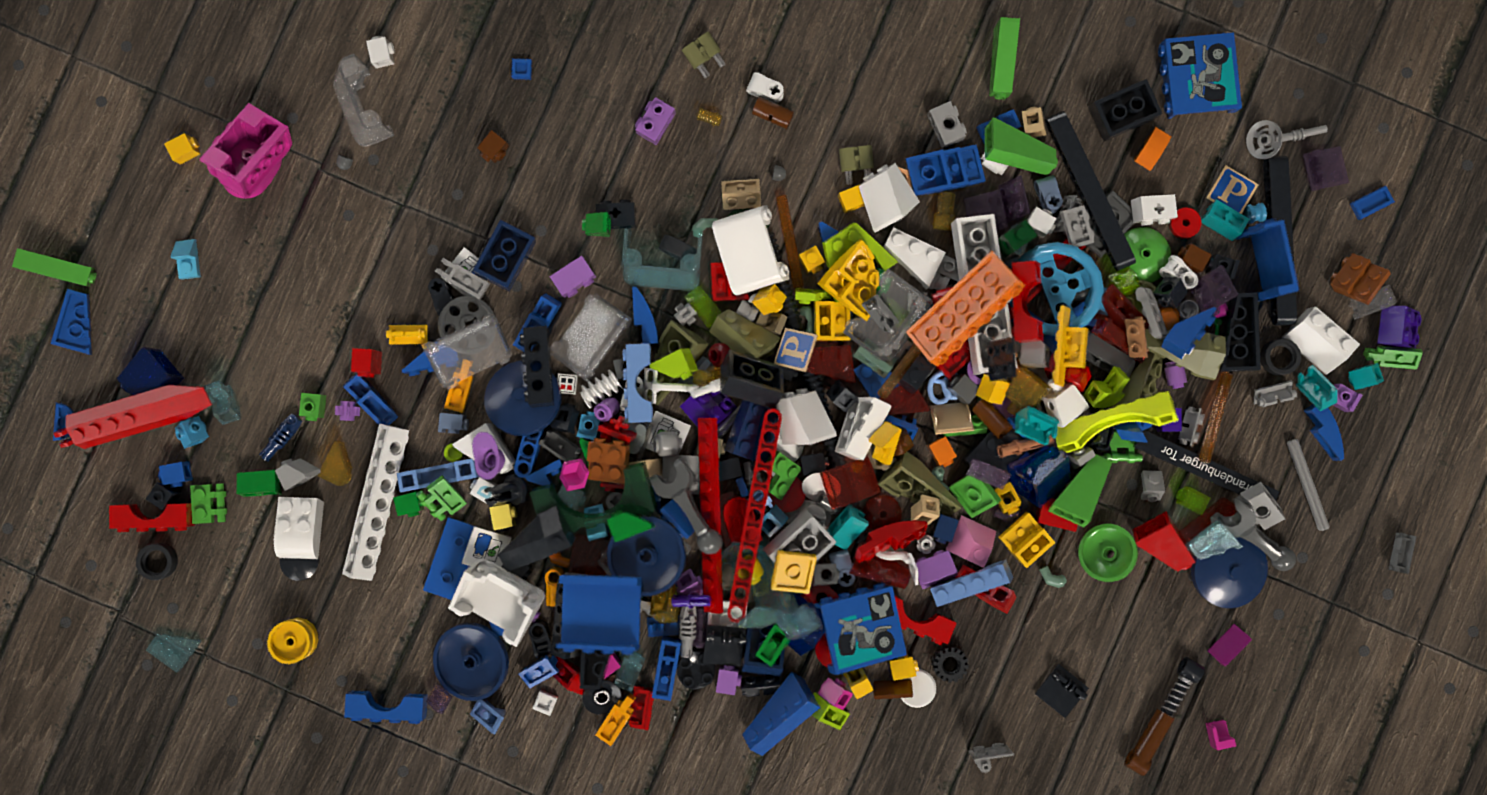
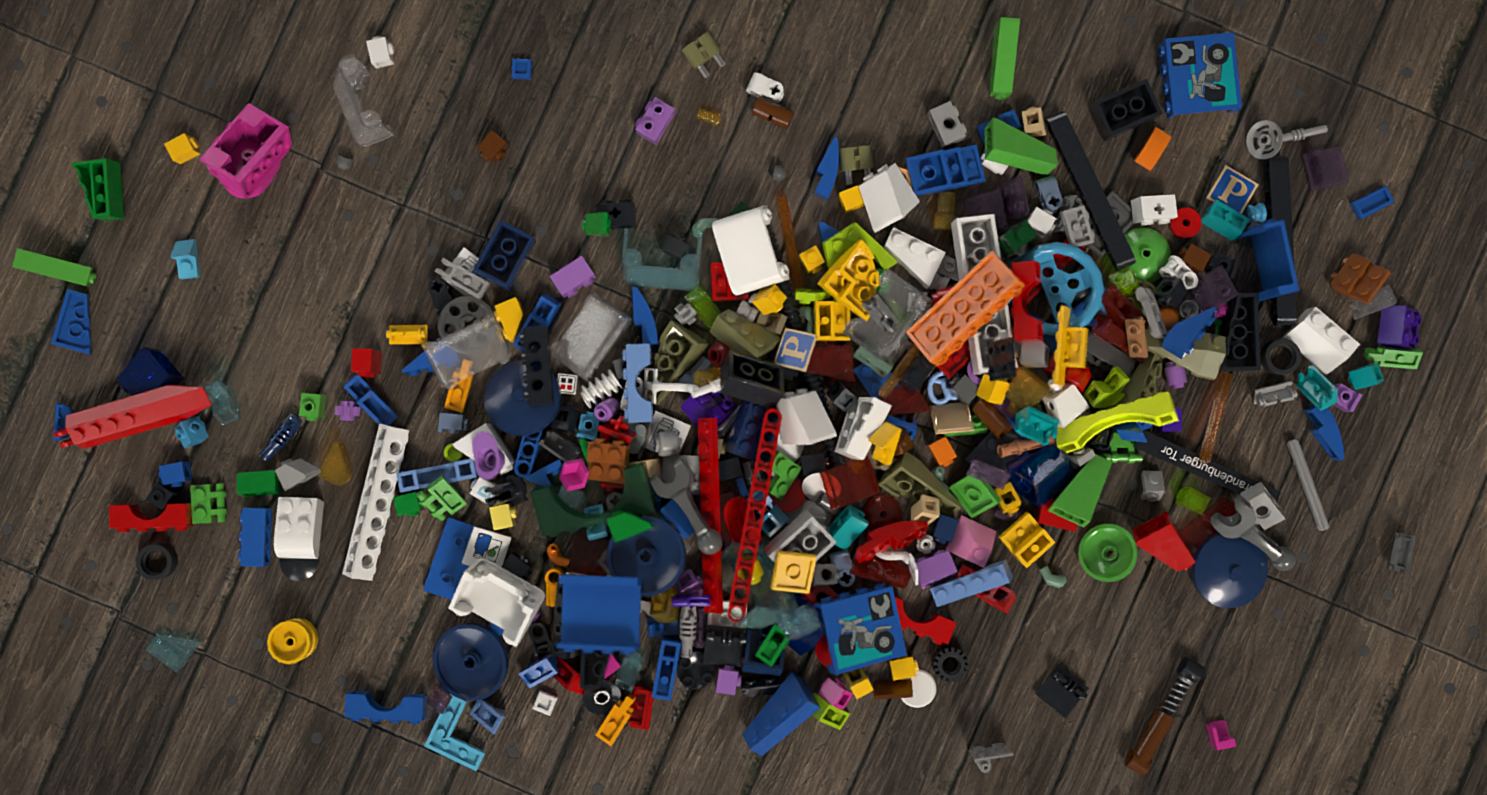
black wedge [498,505,575,572] -> none
lime slope [649,349,698,380] -> none
tan bracket [721,179,761,210] -> none
light grey hinge [1178,406,1205,447] -> none
clear light blue wing [1186,520,1243,560] -> none
magenta slope [1207,624,1252,666] -> none
none -> green wedge [71,158,124,221]
none -> blue brick [238,507,272,567]
none -> medium azure plate [424,693,486,771]
none -> yellow slope [494,297,526,343]
none -> blue slope [814,137,839,201]

